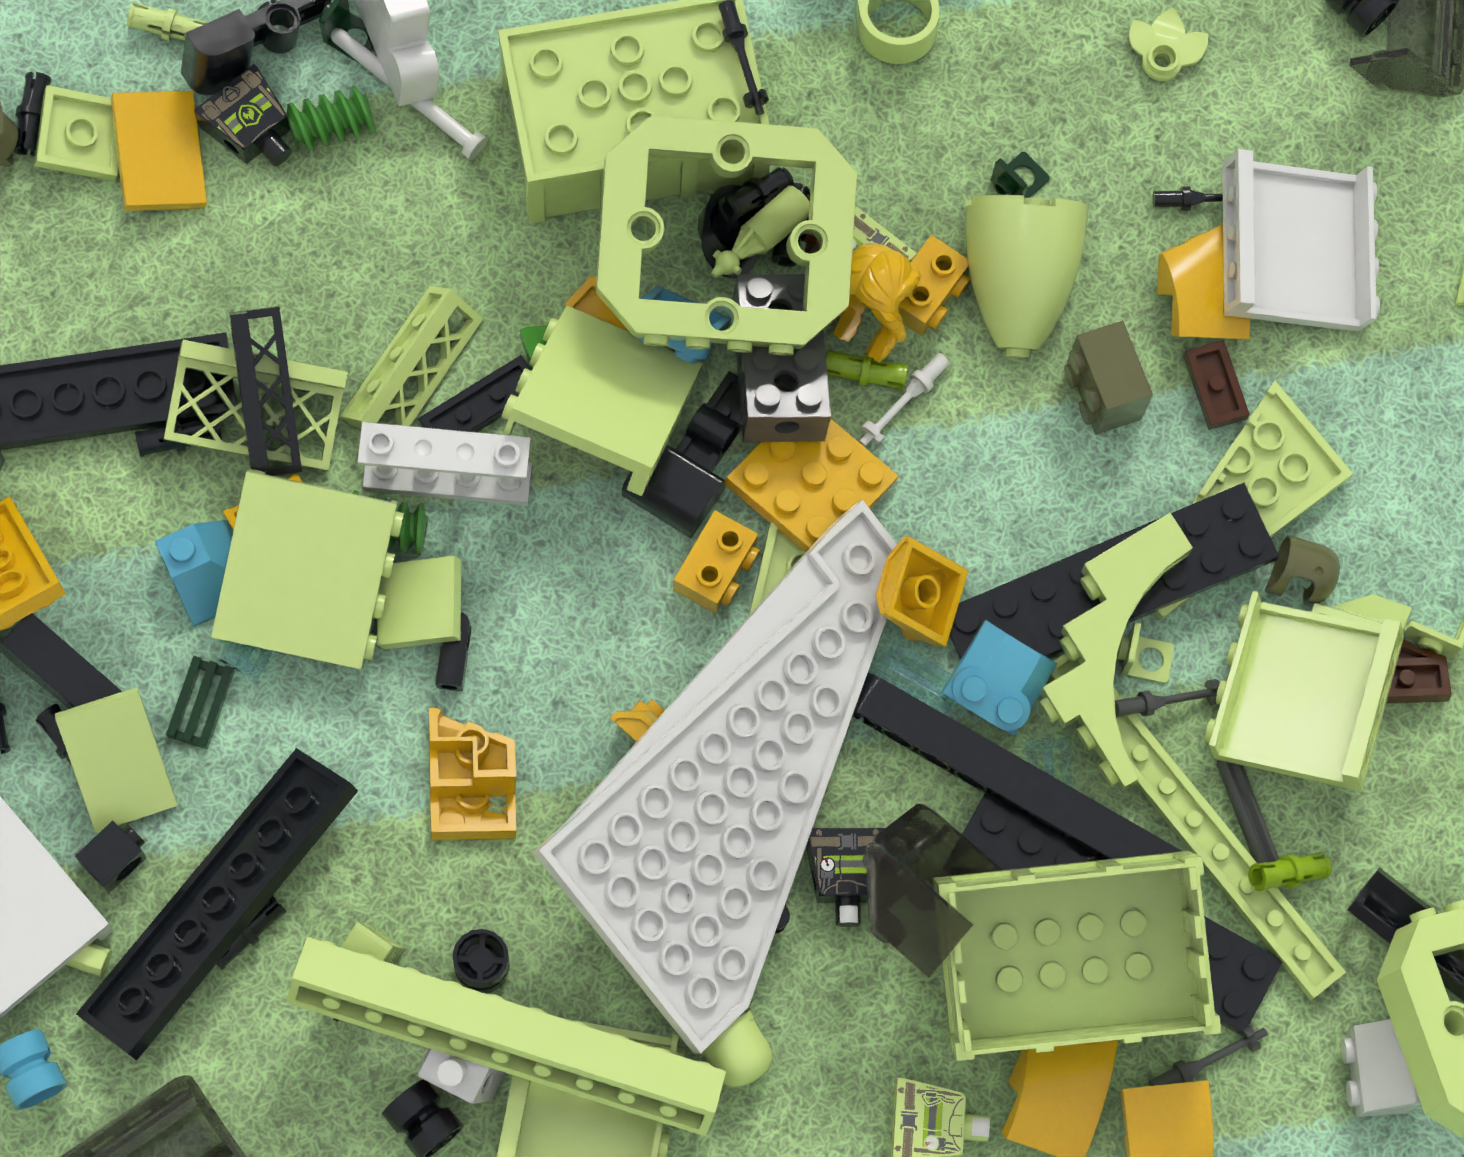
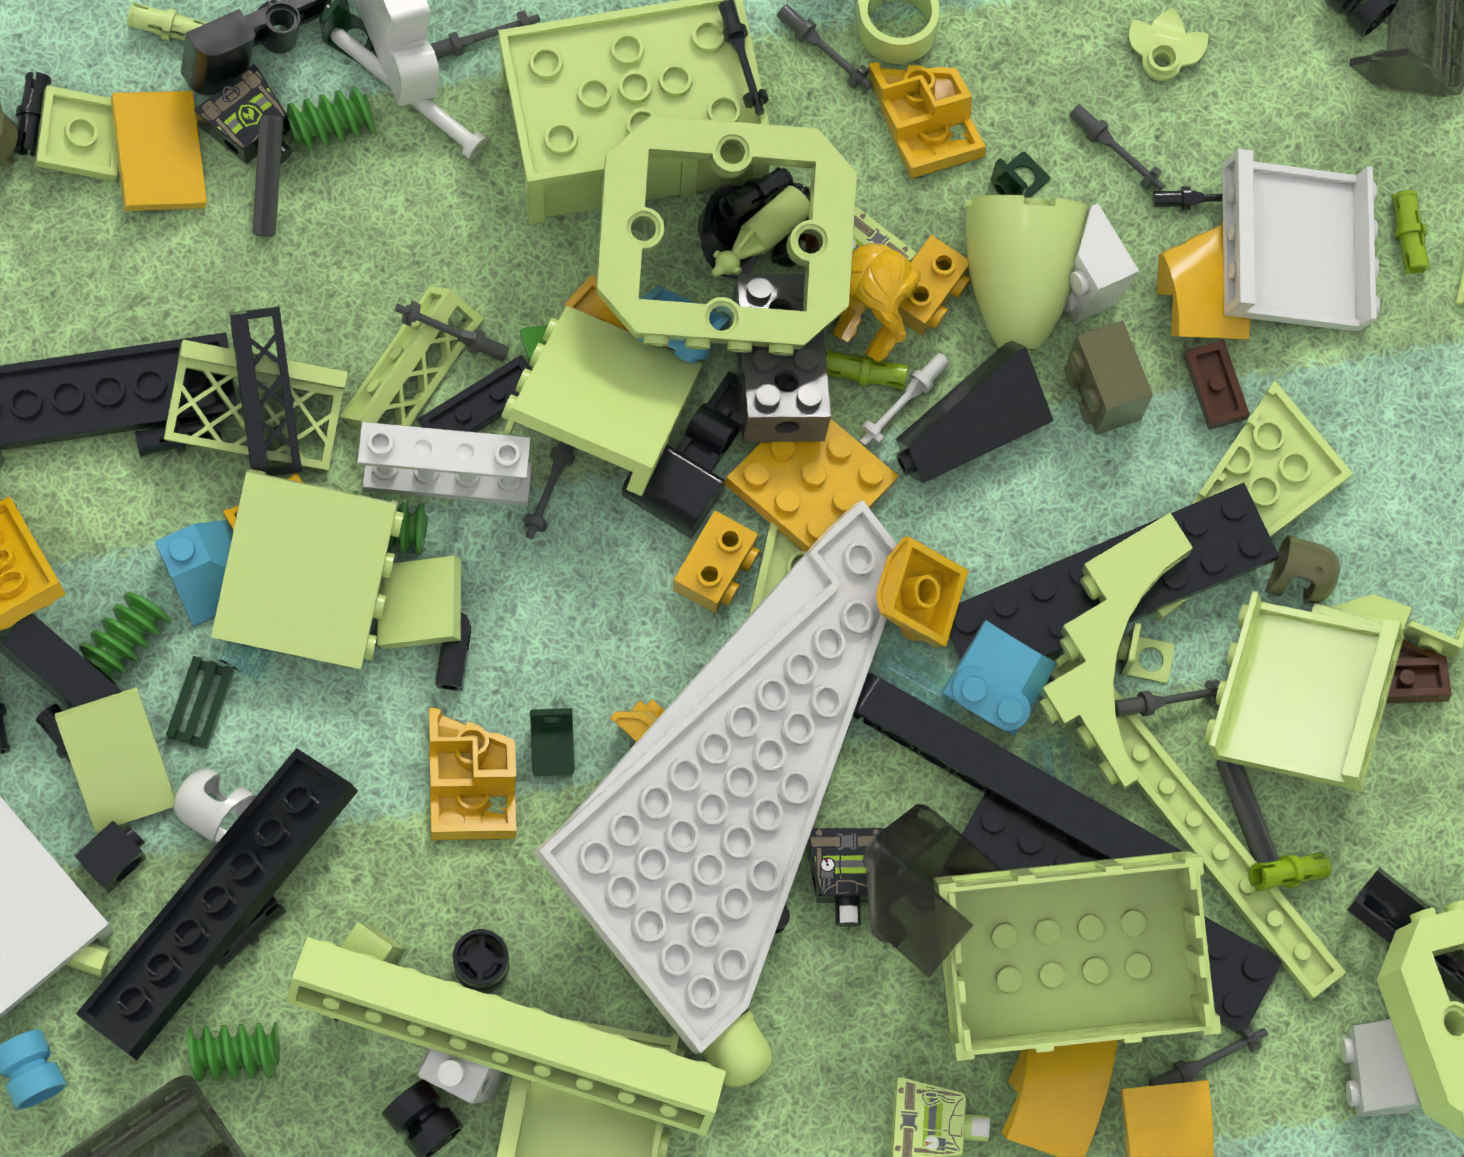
none -> bright green piece [79,592,172,685]
none -> white helmet [174,768,256,845]
none -> bright green piece [188,1022,280,1082]
none -> dark grey axle [253,115,283,237]
none -> dark grey piece [394,300,509,361]
none -> dark grey piece [431,10,540,59]
none -> dark grey piece [522,441,575,539]
none -> dark green bracket [530,708,575,776]
none -> dark grey piece [777,4,873,90]
none -> yellow slope [868,62,986,179]
none -> black slope [896,341,1054,483]
none -> white slope [1064,203,1139,323]
none -> dark grey piece [1069,104,1166,191]
none -> lime pin [1391,190,1430,274]

